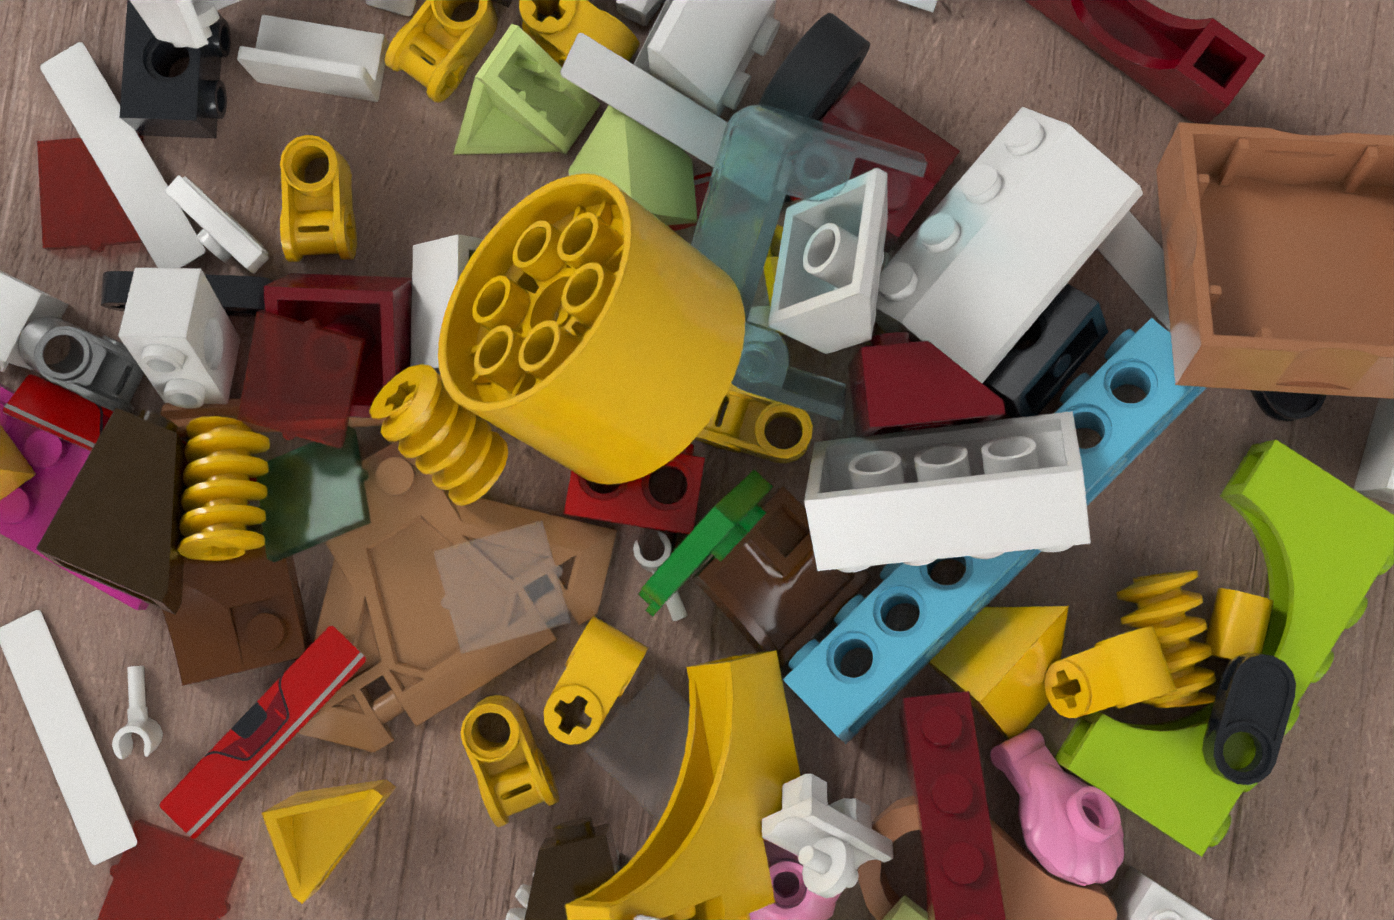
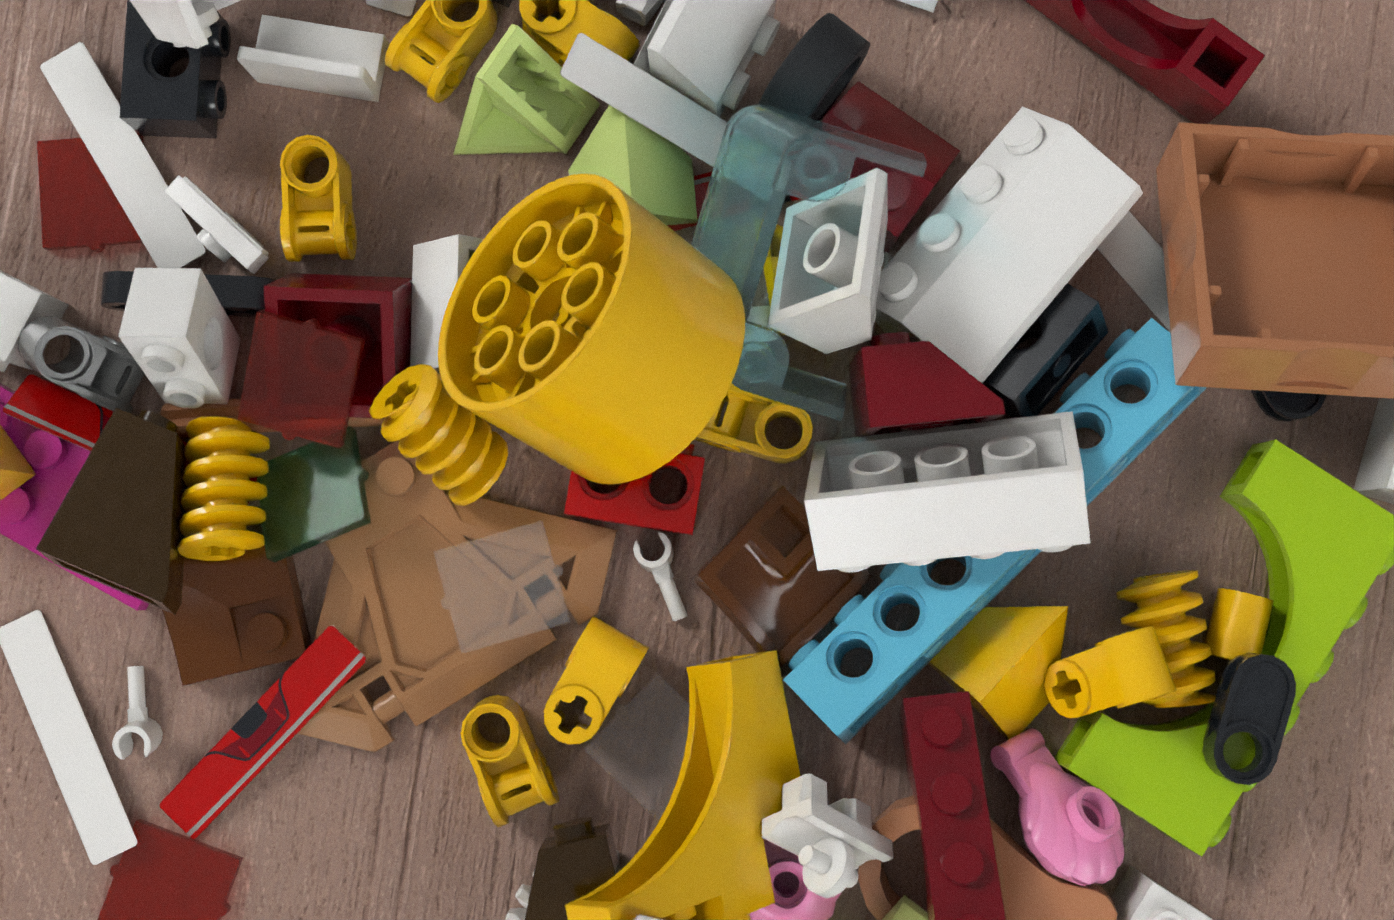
yellow slope [261,779,396,904] -> none
green plate [638,470,773,617] -> none

